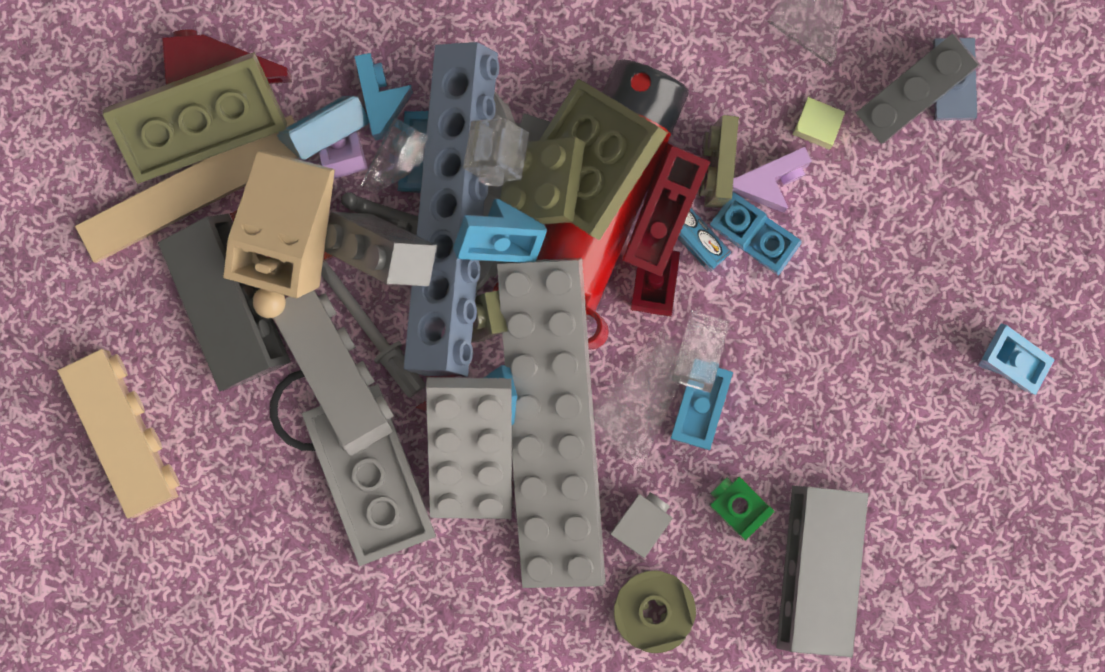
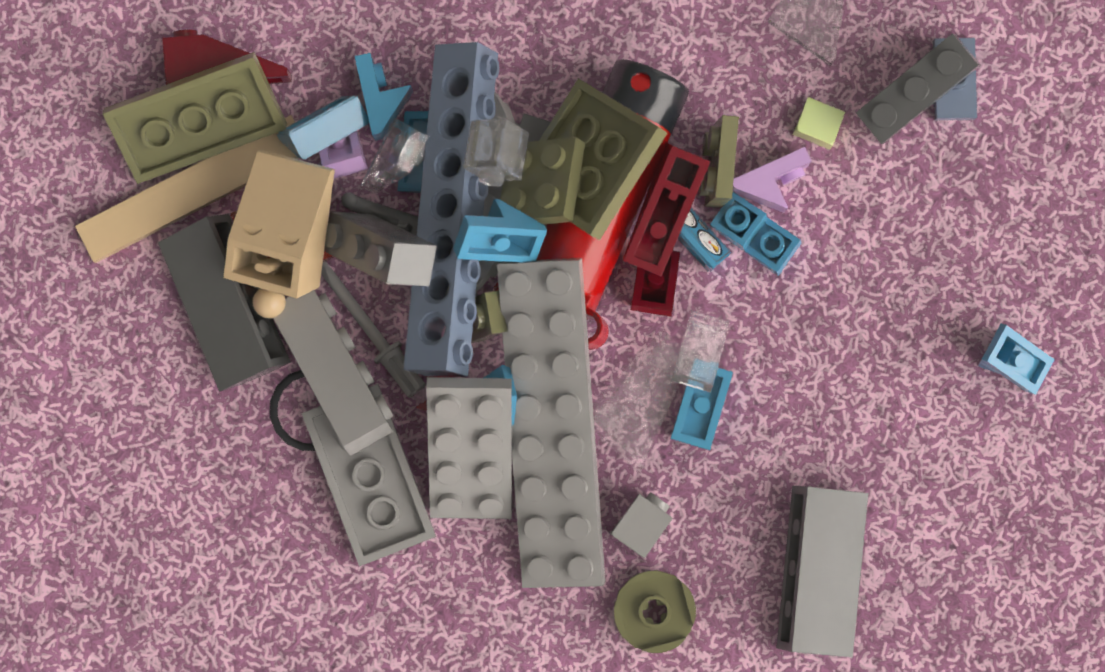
tan brick [57,349,180,519] -> none
green brick [709,476,775,541] -> none

